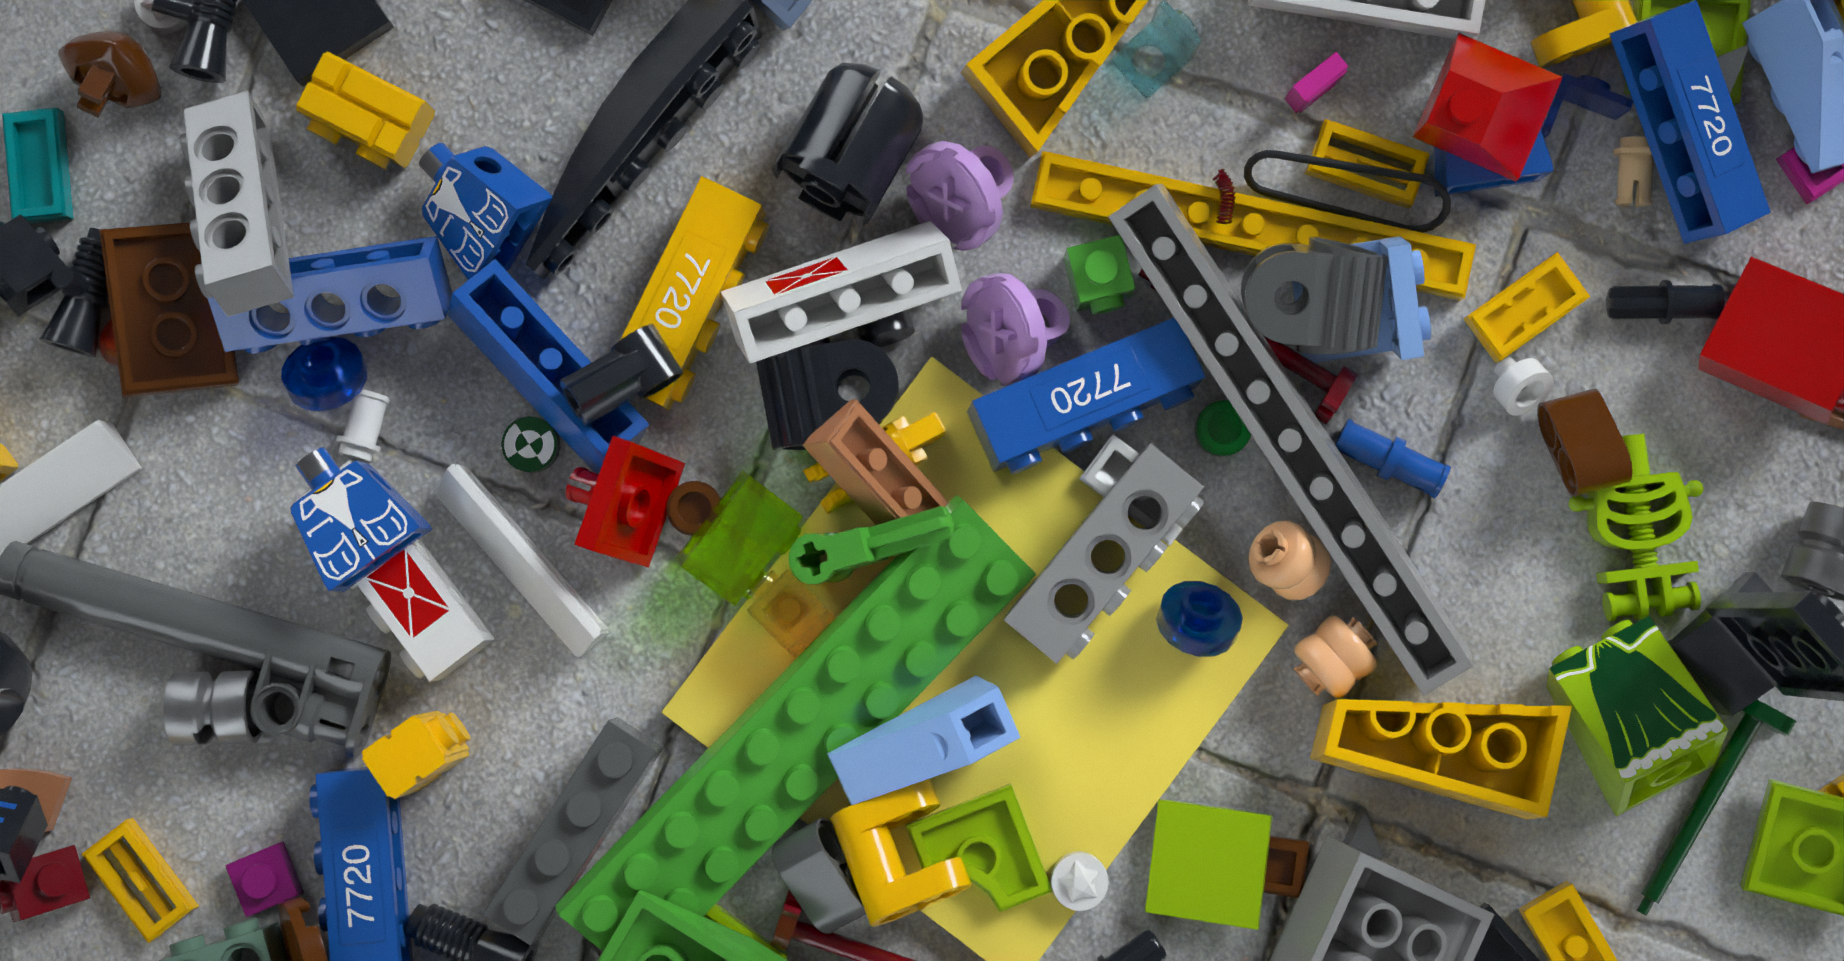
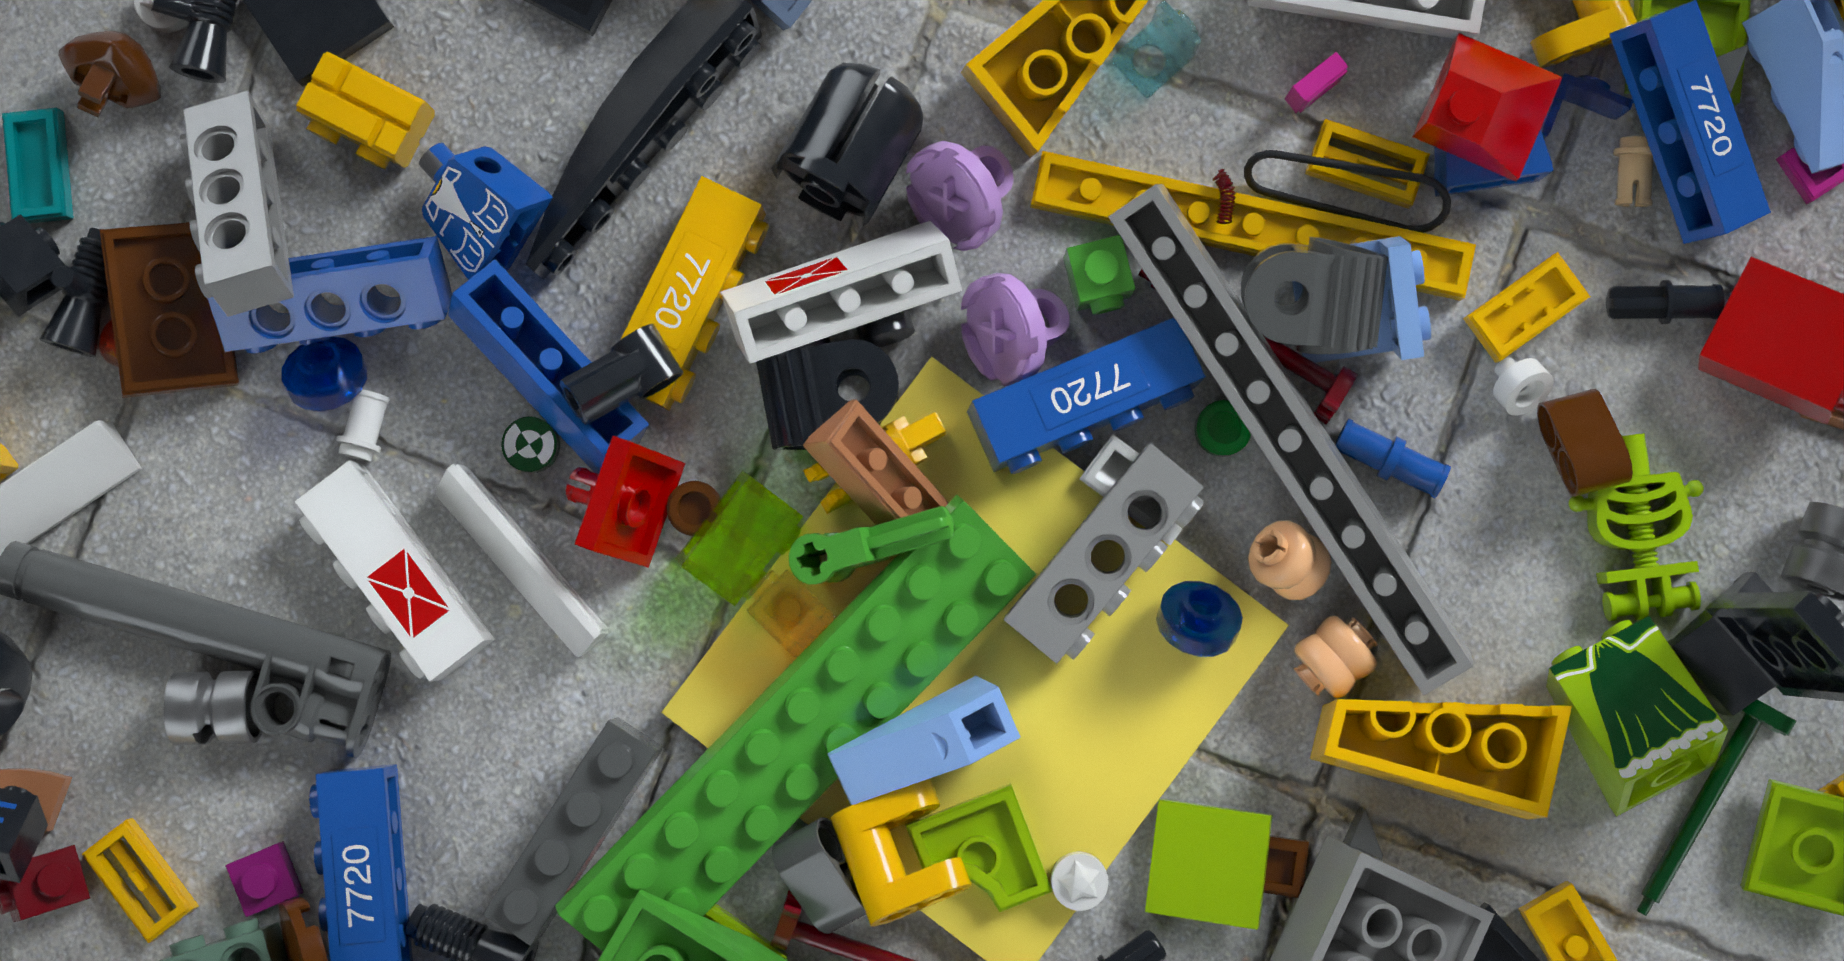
blue torso [290,447,432,592] -> none
yellow brick [361,710,470,799] -> none

